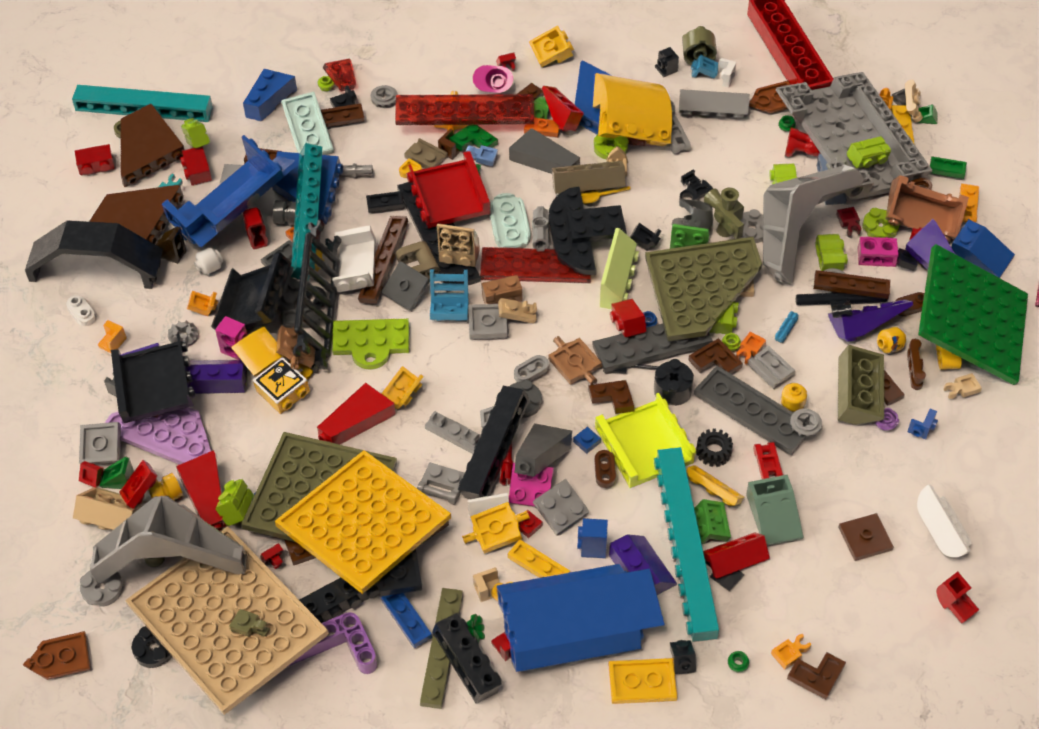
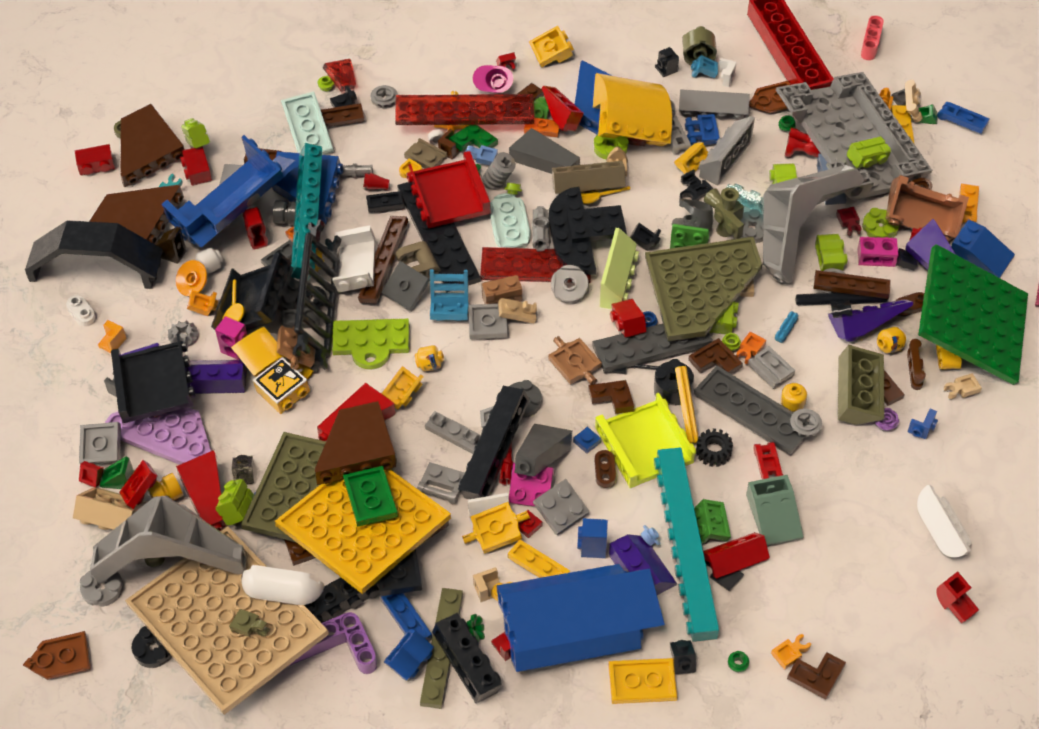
teal brick [72,84,213,122] -> none
blue wedge [243,68,297,121] -> none
red tile [260,543,283,569] -> none
tan slope [437,224,480,267] -> none
light grey plate [514,355,549,382] -> none
yellow plate [686,465,745,506] -> none
reddish brown plate [838,513,894,561] -> none
green plate [930,156,967,179] -> none
none -> light orange dish [176,260,207,297]
none -> yellow piece [222,279,244,322]
none -> clear smoke bracket [232,455,254,485]
none -> white brick [242,565,324,605]
none -> reddish brown slope [314,401,396,485]
none -> green plate [343,466,398,527]
none -> red cone [363,172,390,190]
none -> blue brick [384,629,434,681]
none -> yellow head [415,345,444,372]
none -> white tile [428,129,445,145]
none -> light grey piece [482,152,516,190]
none -> lime plate [504,183,522,195]
none -> light grey plate [551,265,588,303]
none -> light blue plate [641,525,660,546]
none -> yellow slope [674,143,708,174]
none -> yellow axle [675,366,699,443]
none -> blue plate [685,114,720,146]
none -> light grey slope [699,116,755,185]
none -> clear light blue plate [726,183,763,214]
none -> coral beam [861,16,884,60]
none -> blue plate [937,102,990,134]

